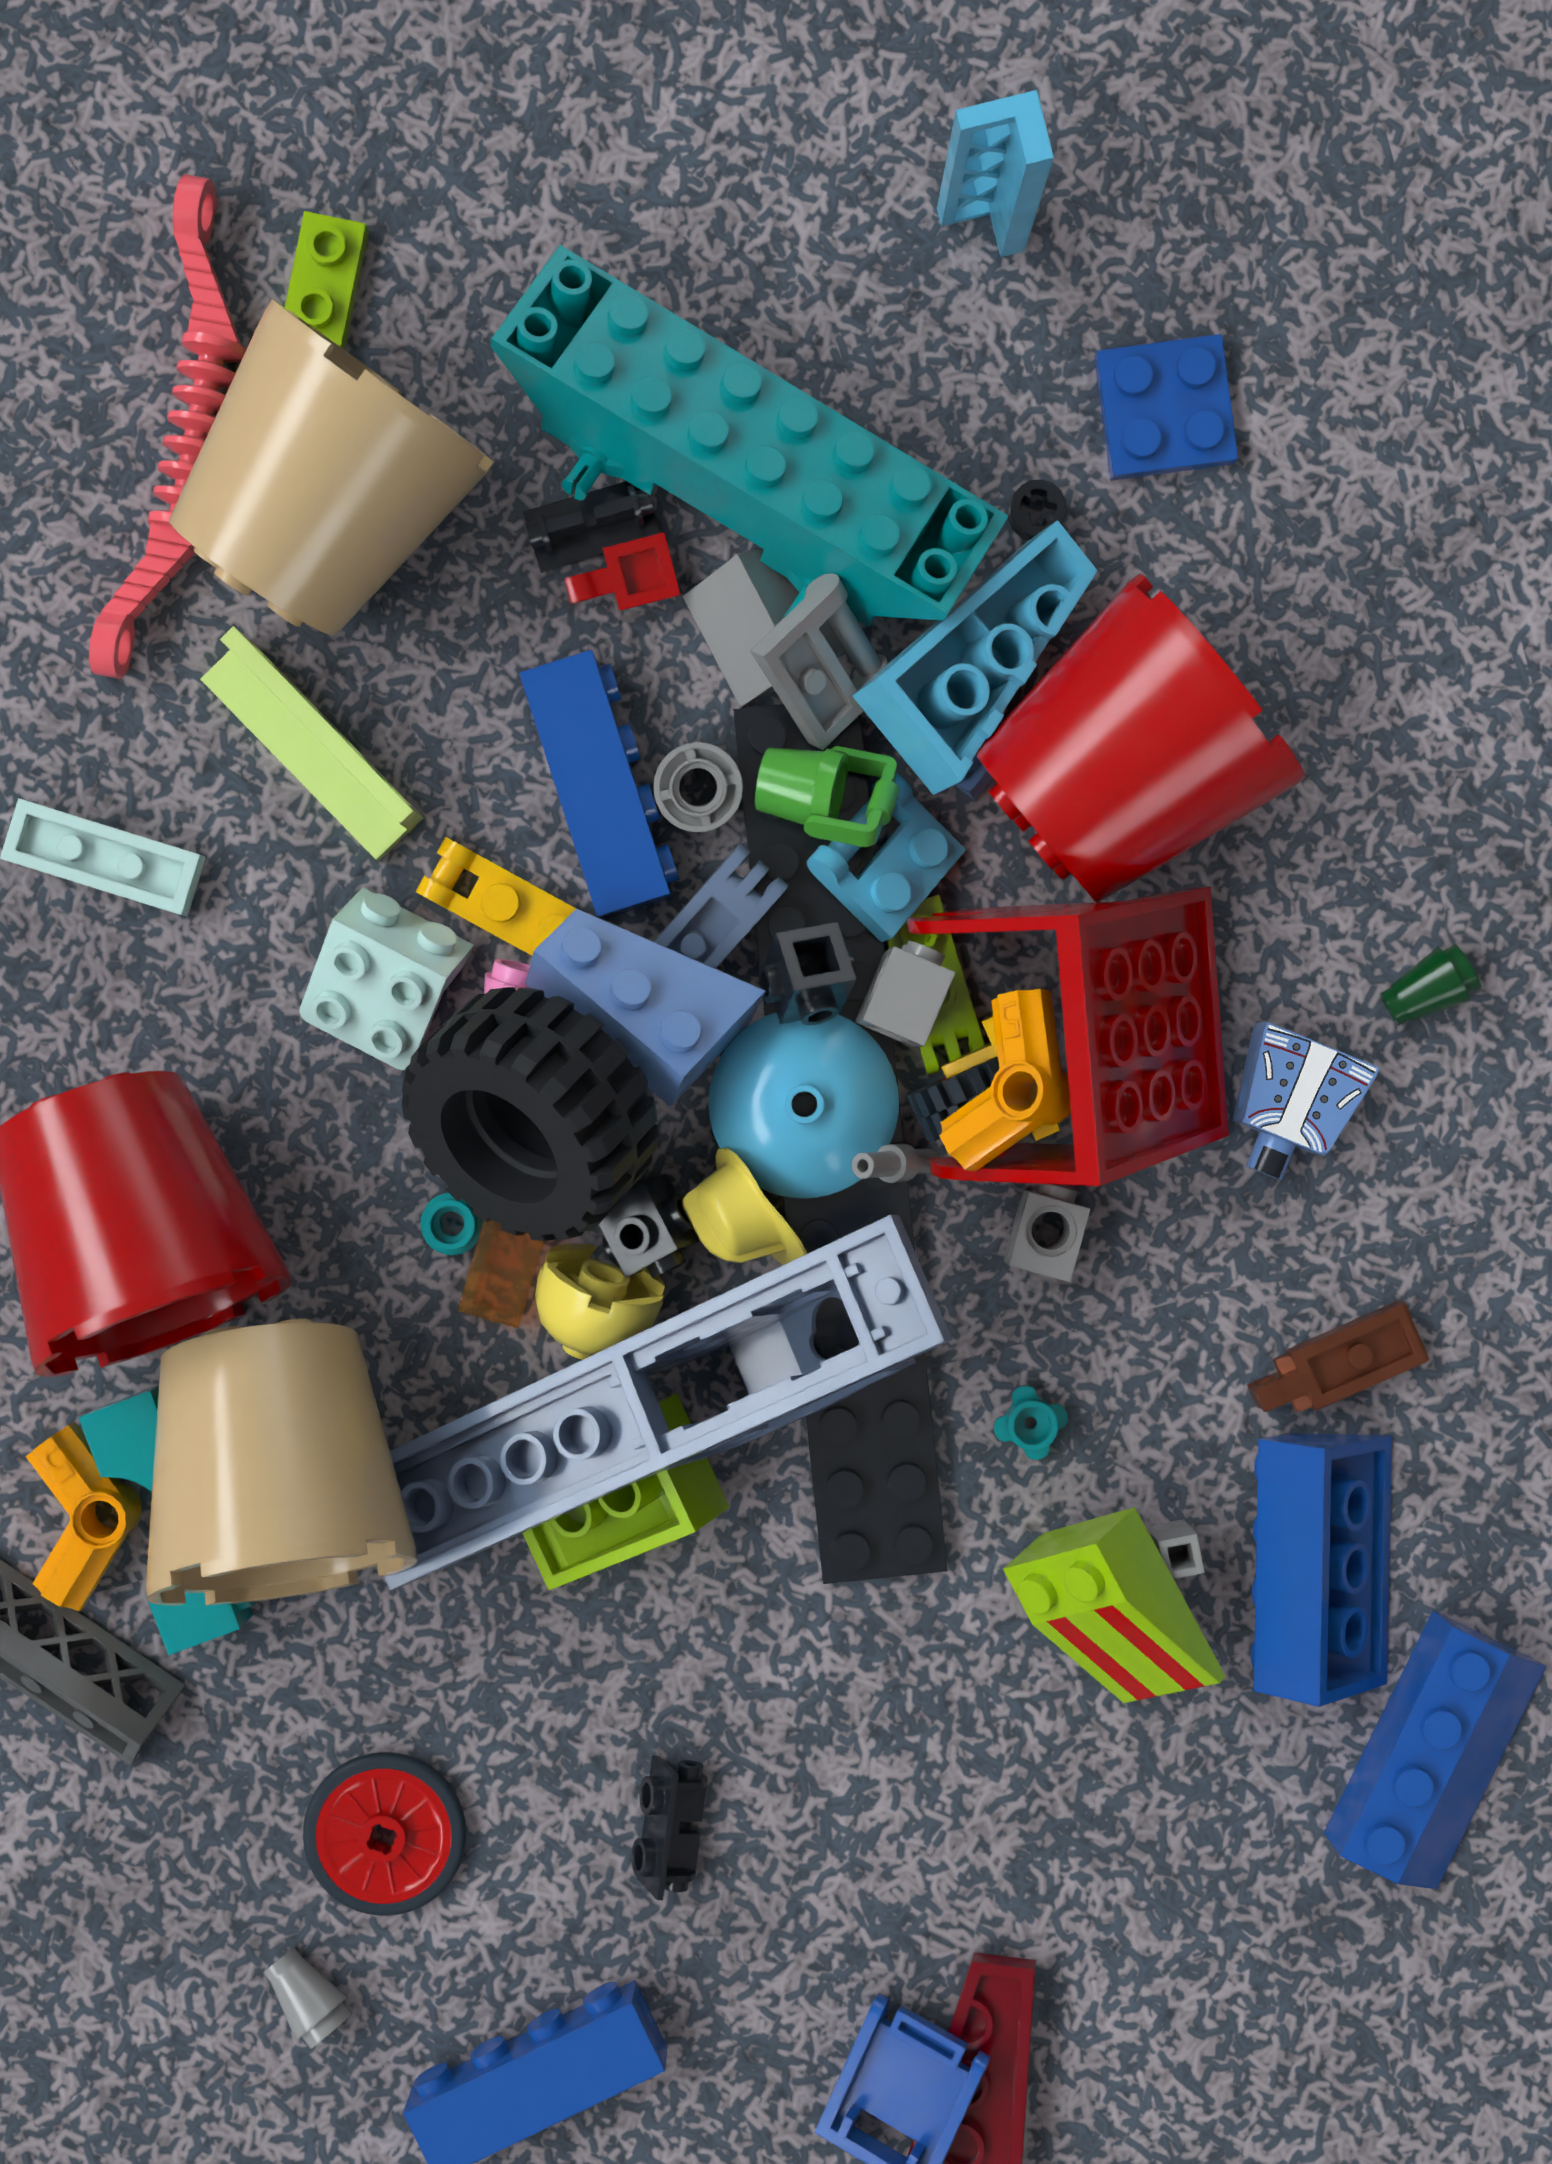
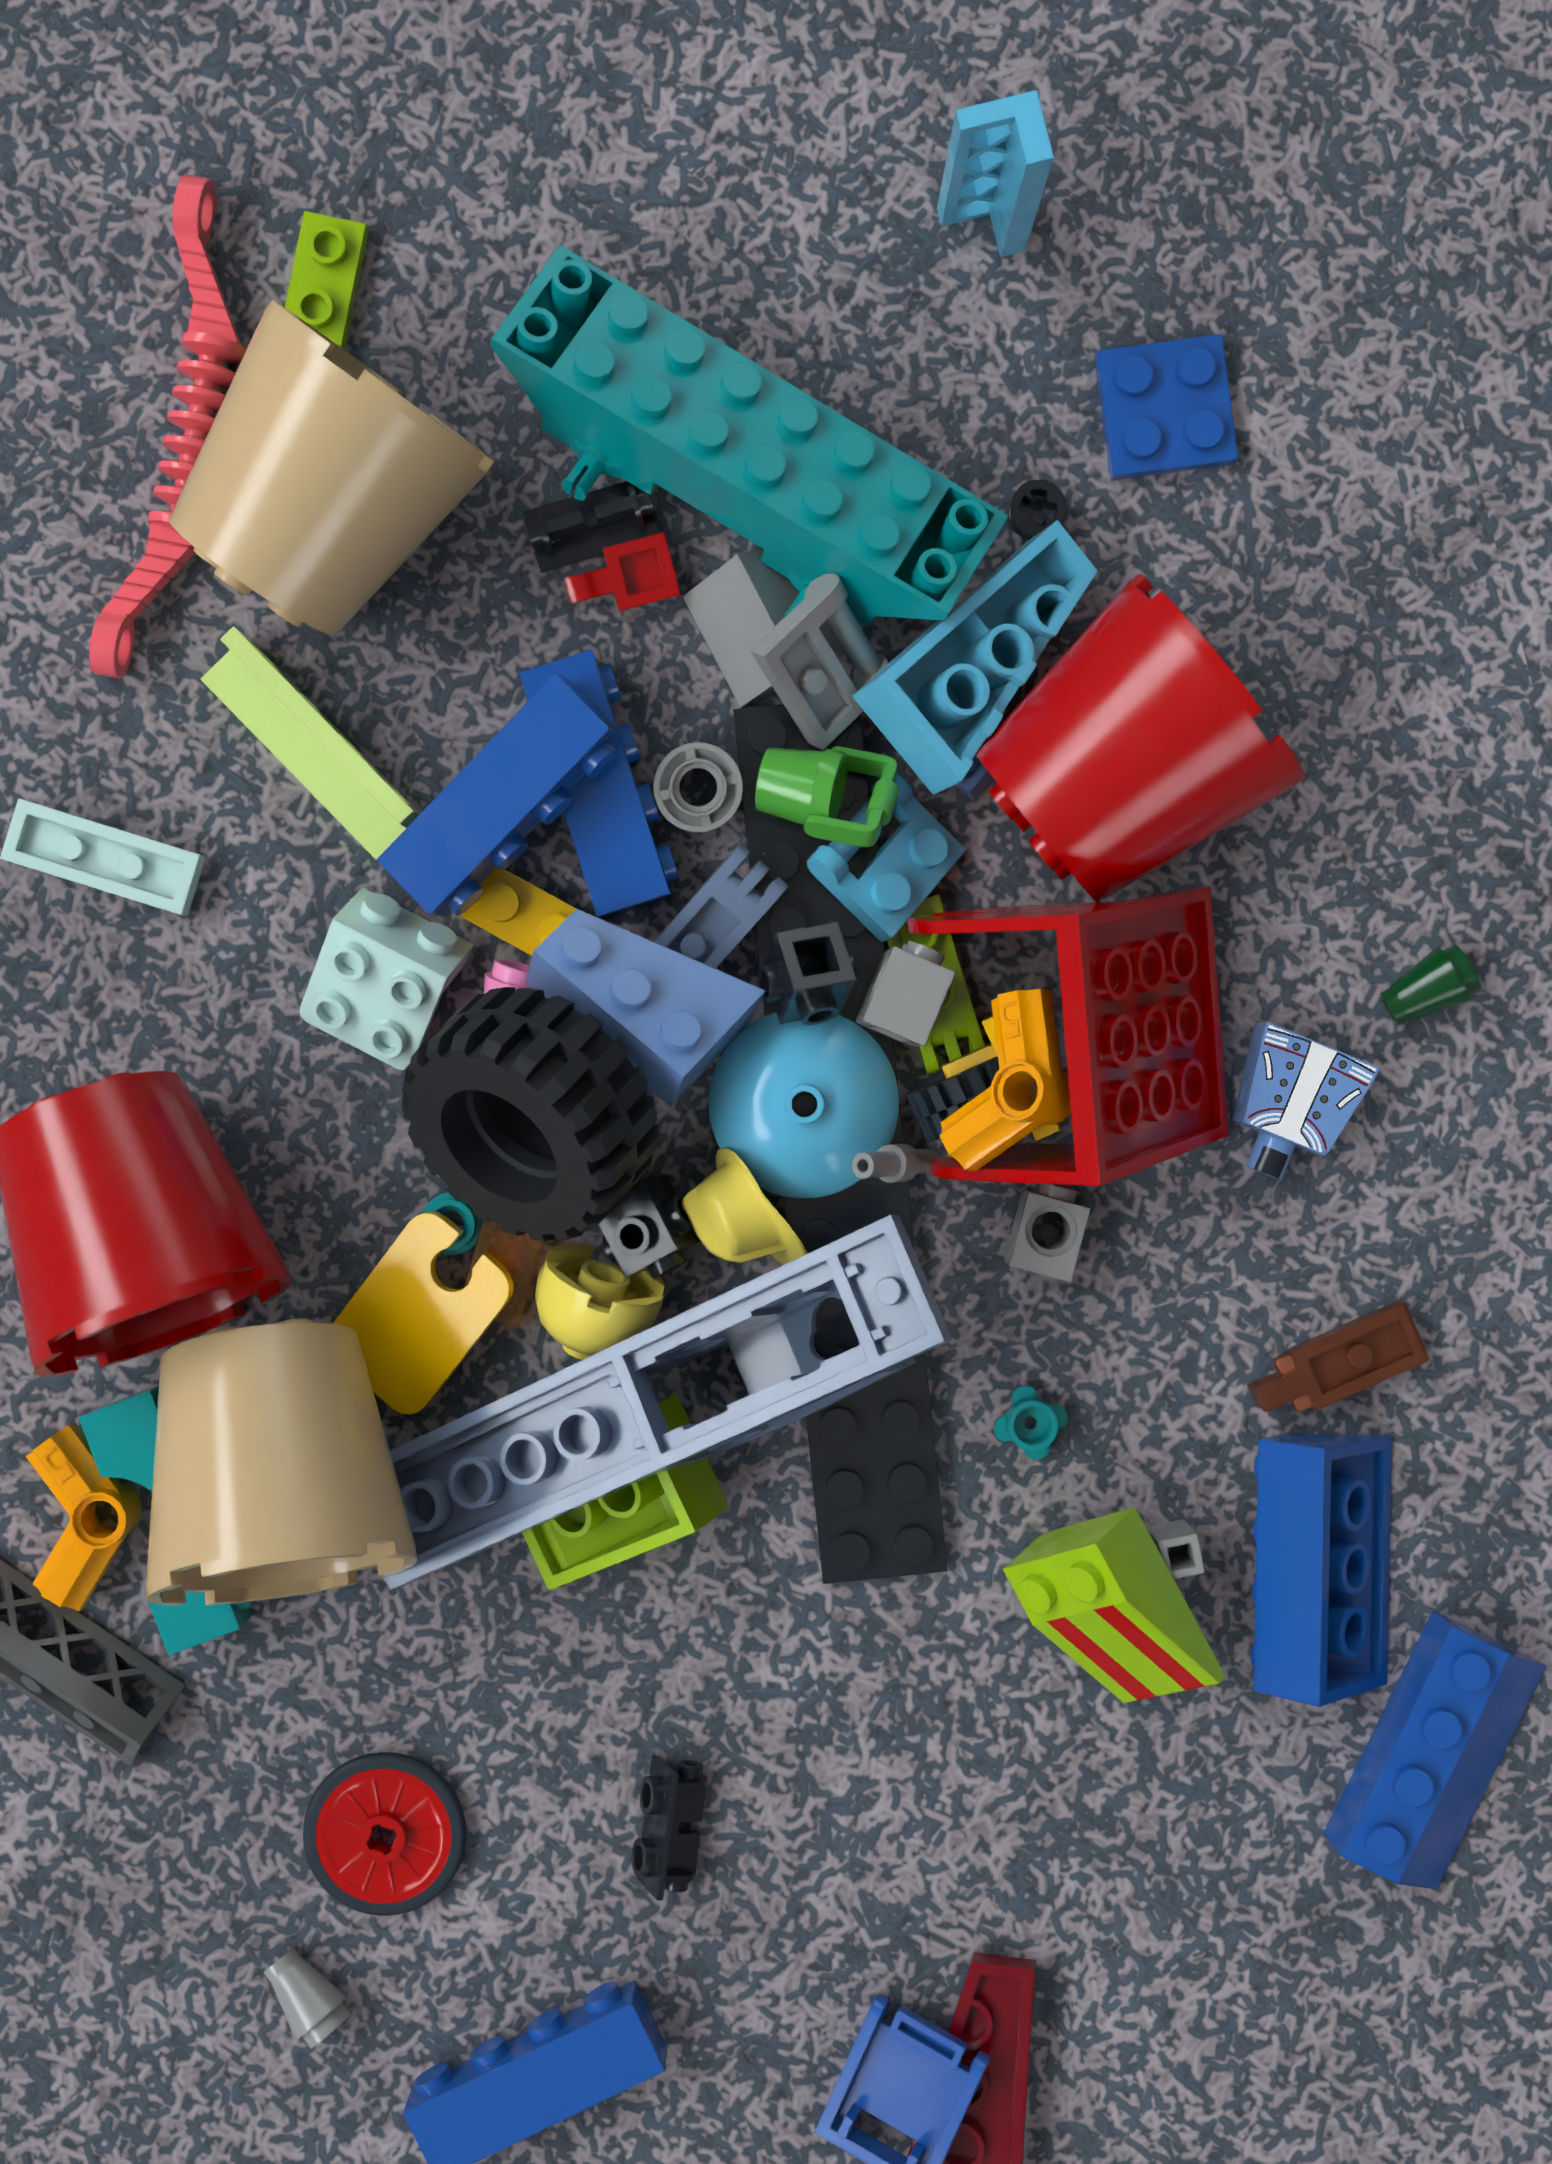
none -> yellow piece [333,1211,513,1415]
none -> blue brick [376,673,624,916]

